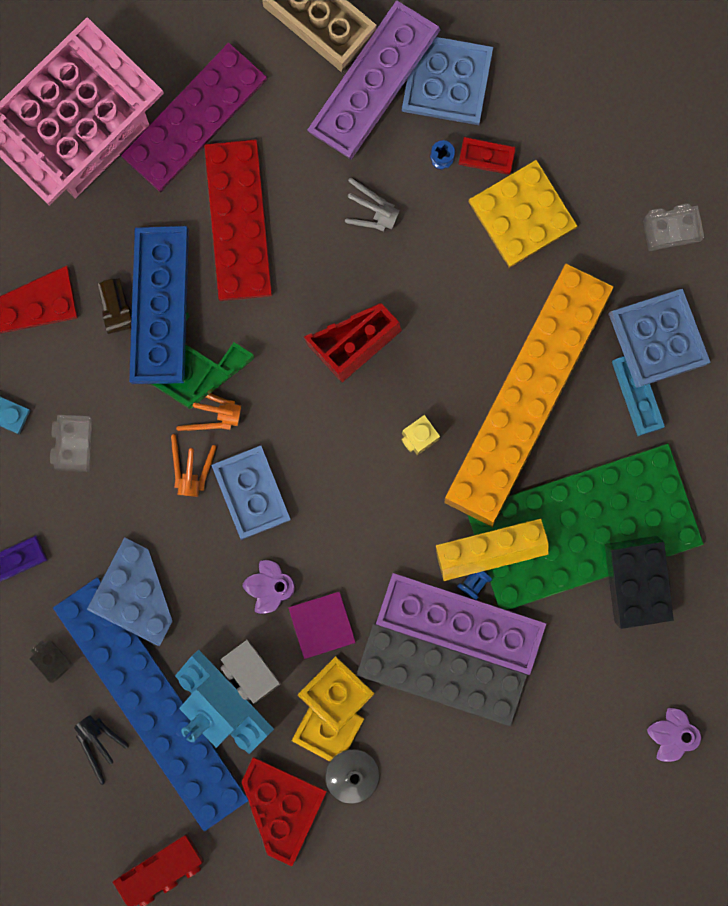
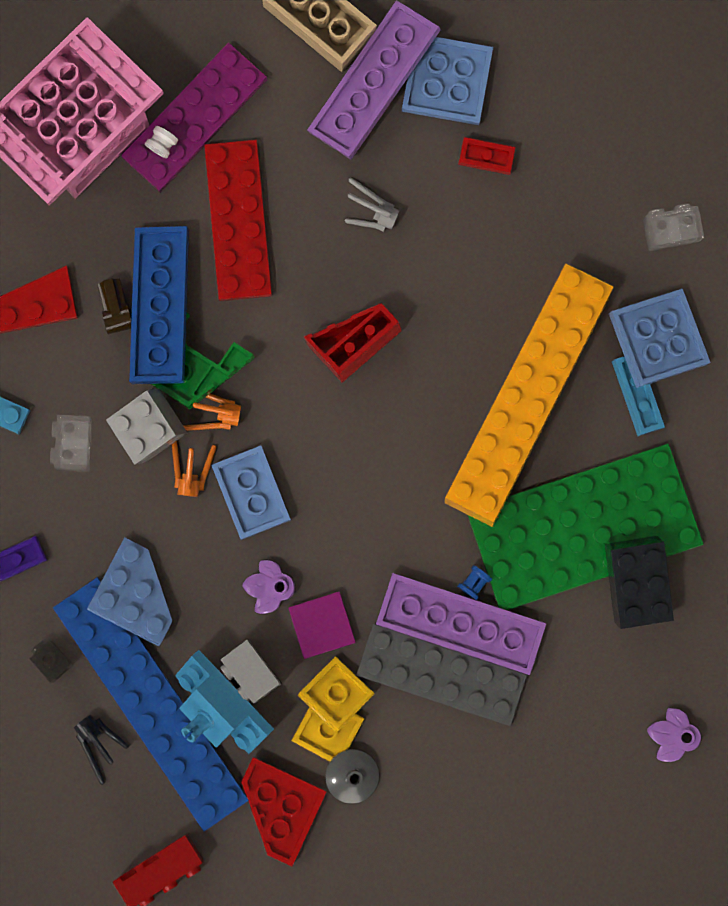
light yellow brick [401,415,440,455] -> none
blue bush [430,140,455,170] -> none
yellow brick [436,519,548,581] -> none
yellow plate [468,160,577,268] -> none
none -> light grey brick [106,388,187,465]
none -> white wheel [145,126,178,158]

